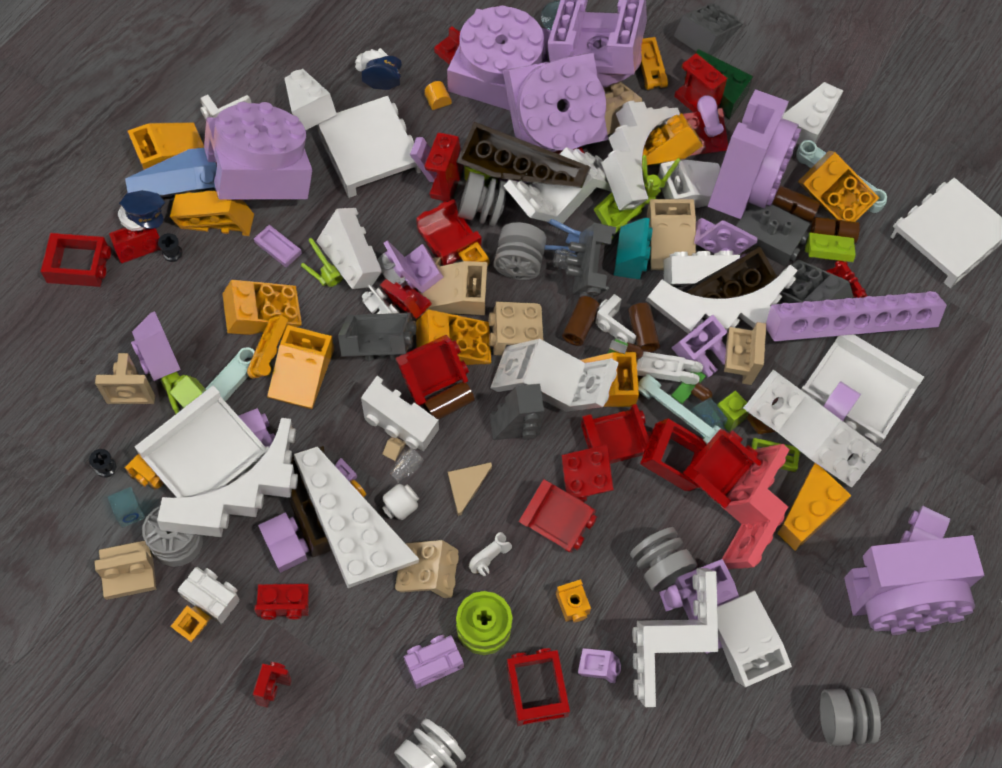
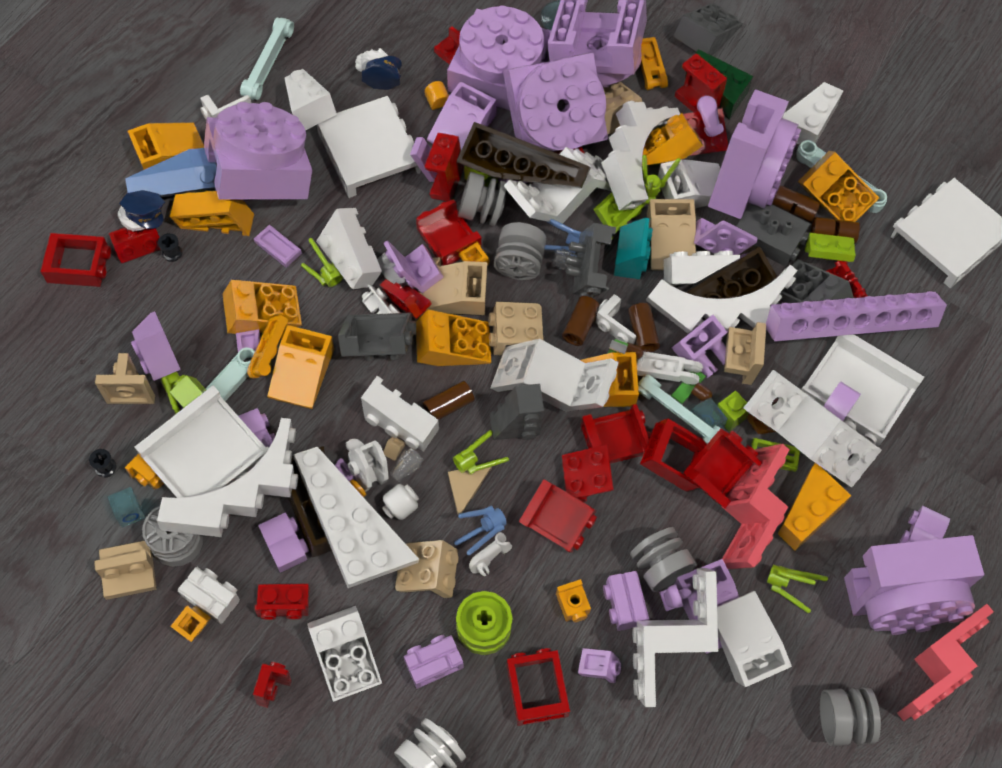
red panel [395,335,469,406] -> none
none -> lavender tile [236,329,261,352]
none -> light aqua piece [240,17,294,100]
none -> white slope [307,606,382,702]
none -> white hinge [346,439,389,492]
none -> lavender slope [427,81,497,150]
none -> lime plant [453,430,509,475]
none -> medium blue plant [454,506,506,555]
none -> lavender brick [603,571,649,631]
none -> lime plant [767,564,828,613]
none -> coral bracket [897,604,994,722]

